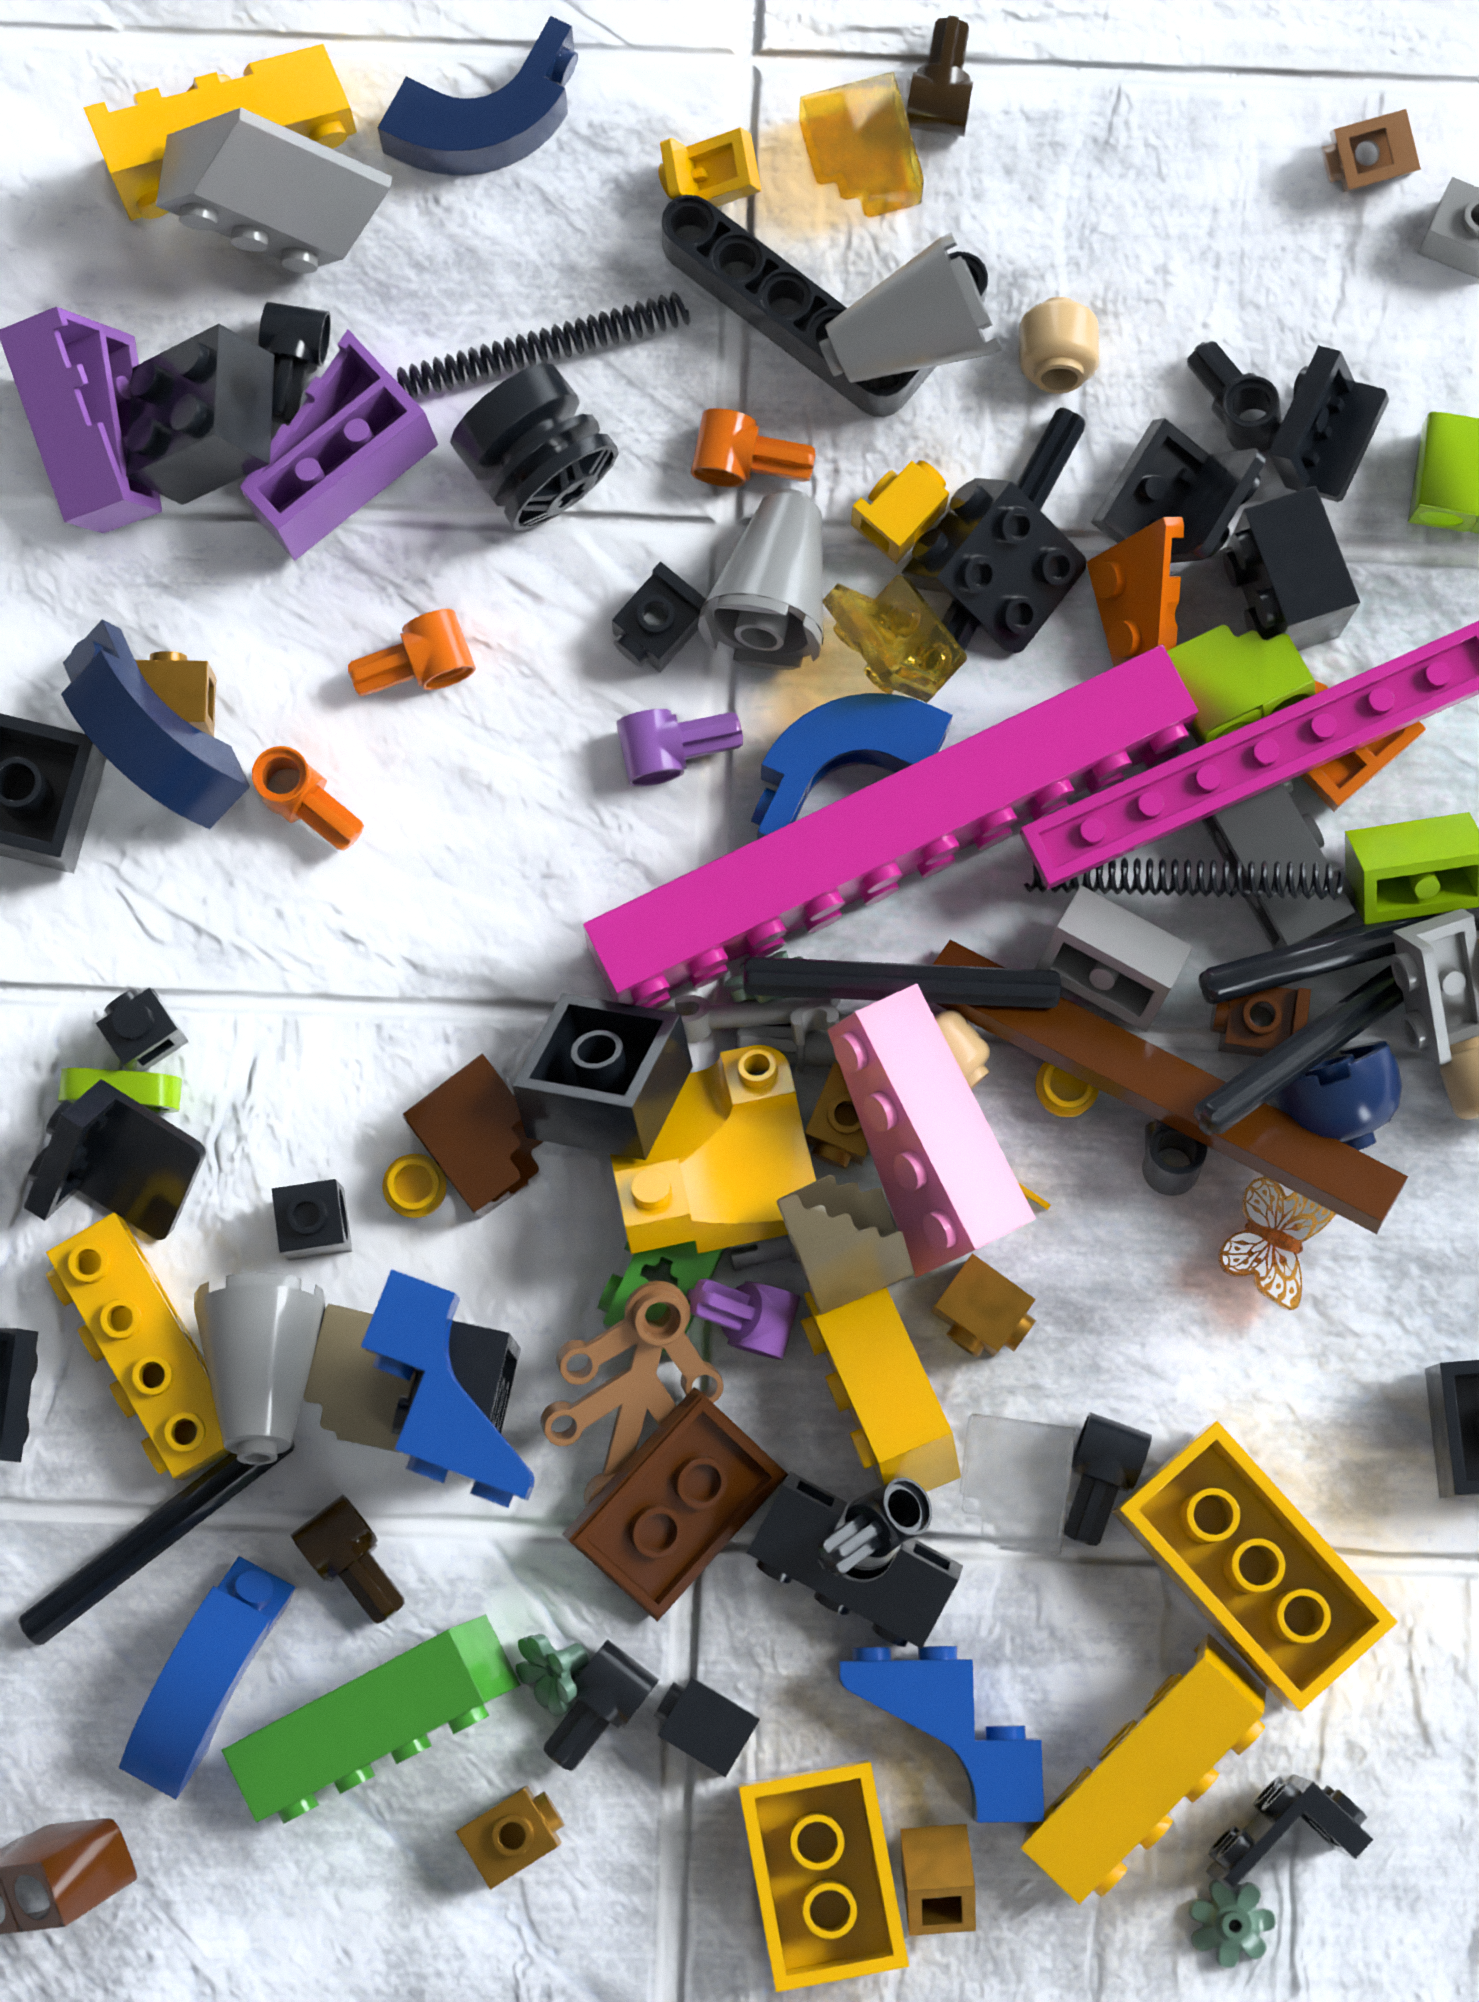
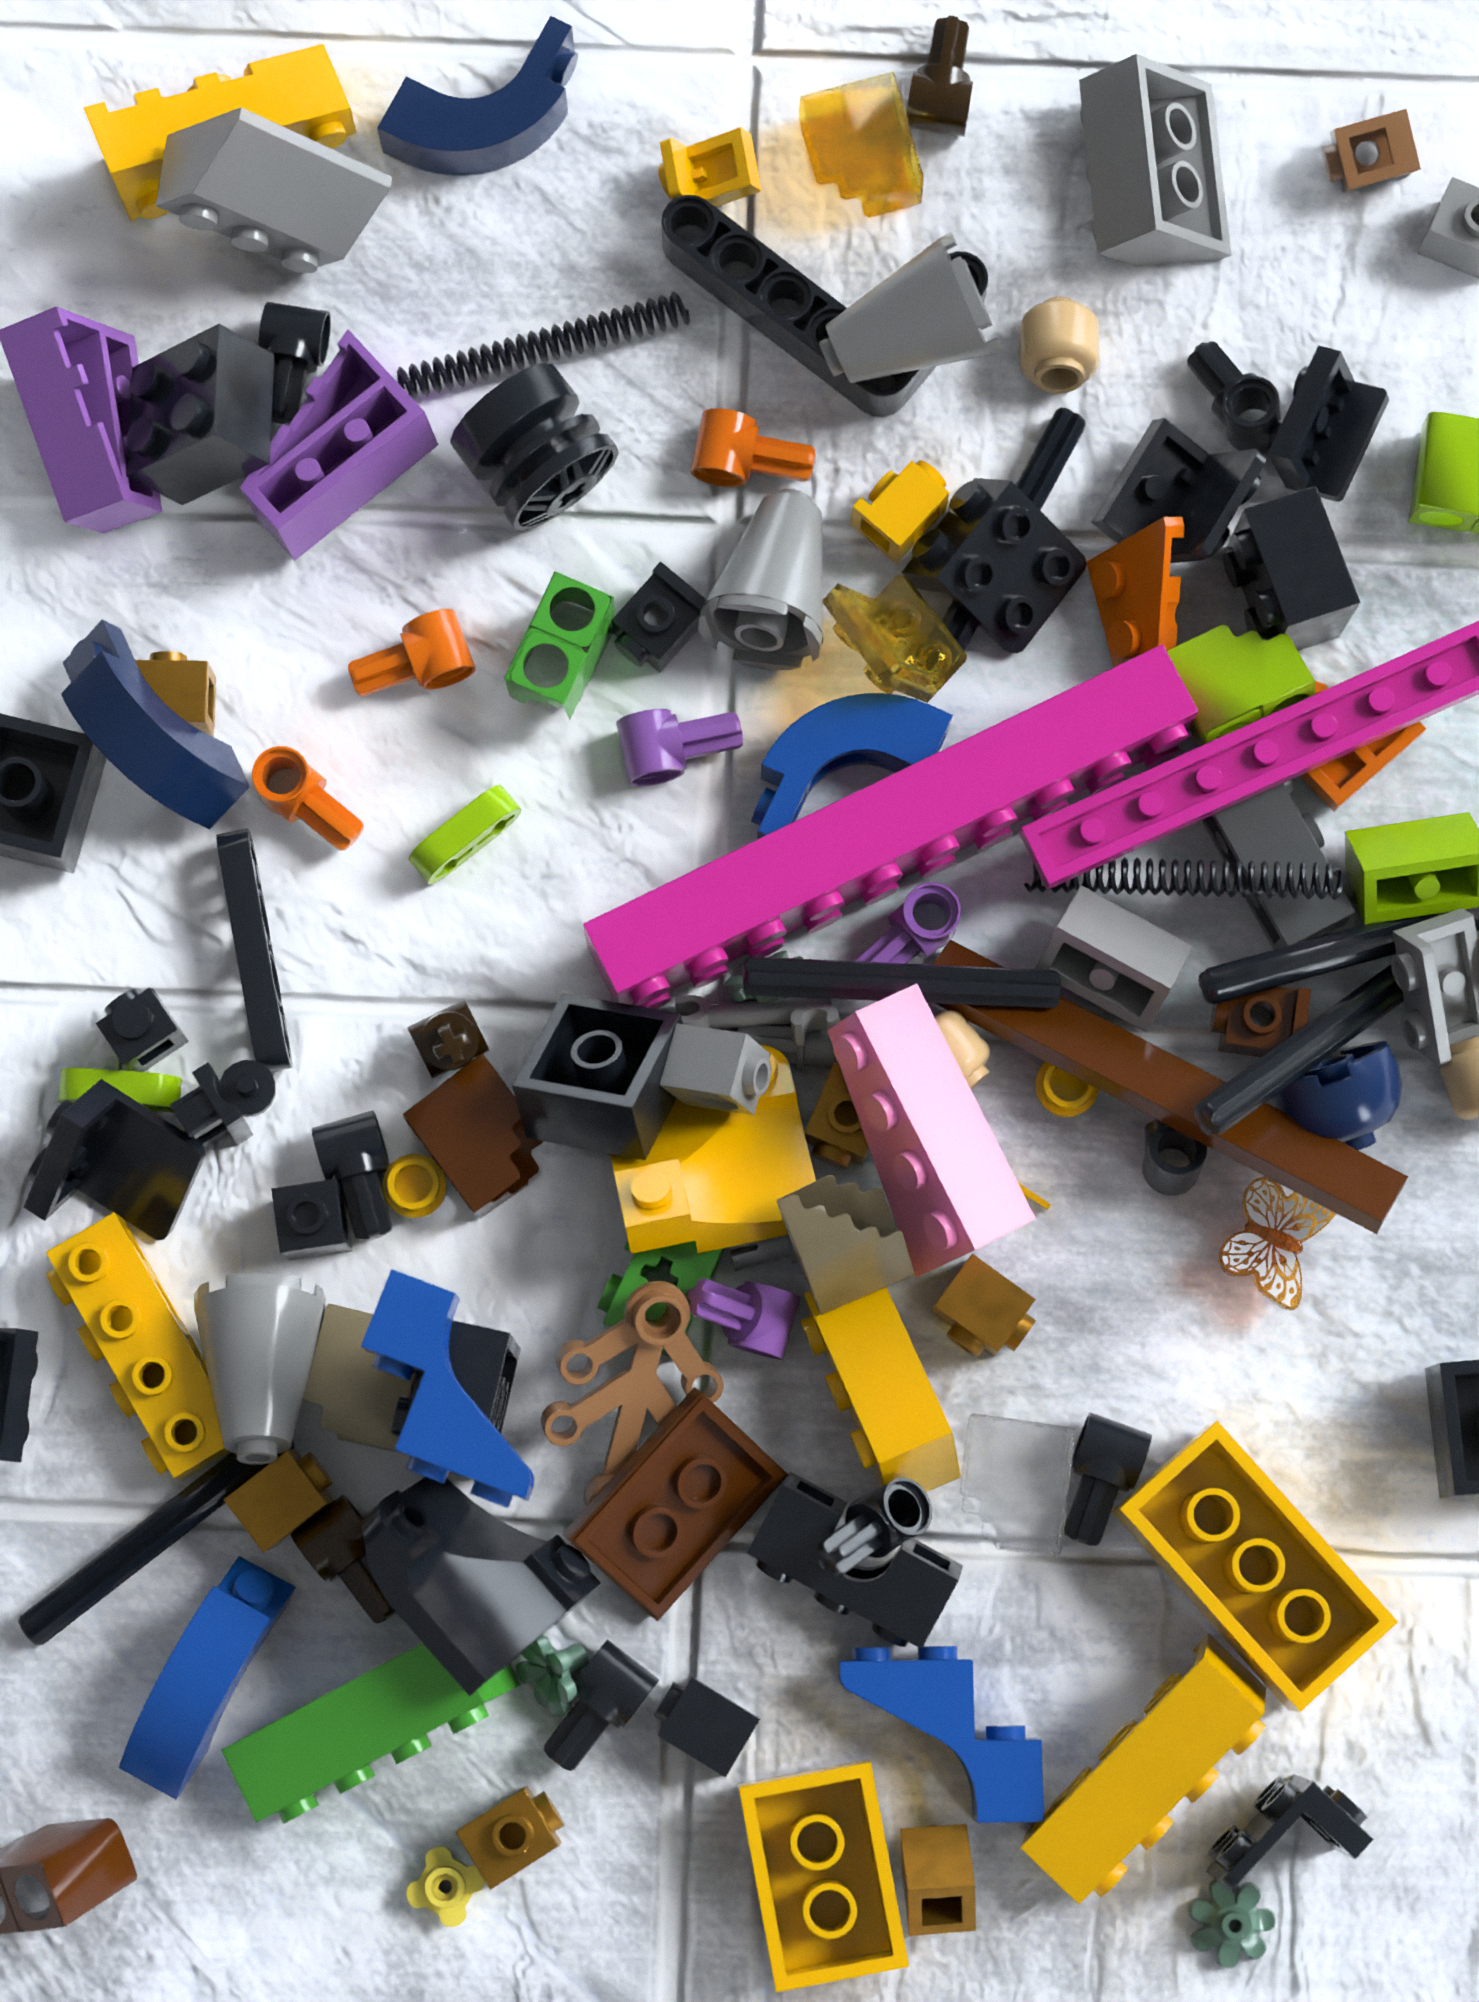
none -> black hips [169,1060,276,1147]
none -> black beam [216,828,293,1072]
none -> pearl gold brick [224,1449,334,1553]
none -> black axle [311,1110,393,1241]
none -> black slope [360,1477,601,1696]
none -> light yellow plate [406,1846,485,1927]
none -> dark brown axle [407,999,490,1079]
none -> lime beam [408,784,522,885]
none -> bright green piece [504,571,615,720]
none -> light grey brick [660,1023,771,1115]
none -> medium lavender axle [855,882,961,964]
none -> light grey slope [1079,53,1232,266]

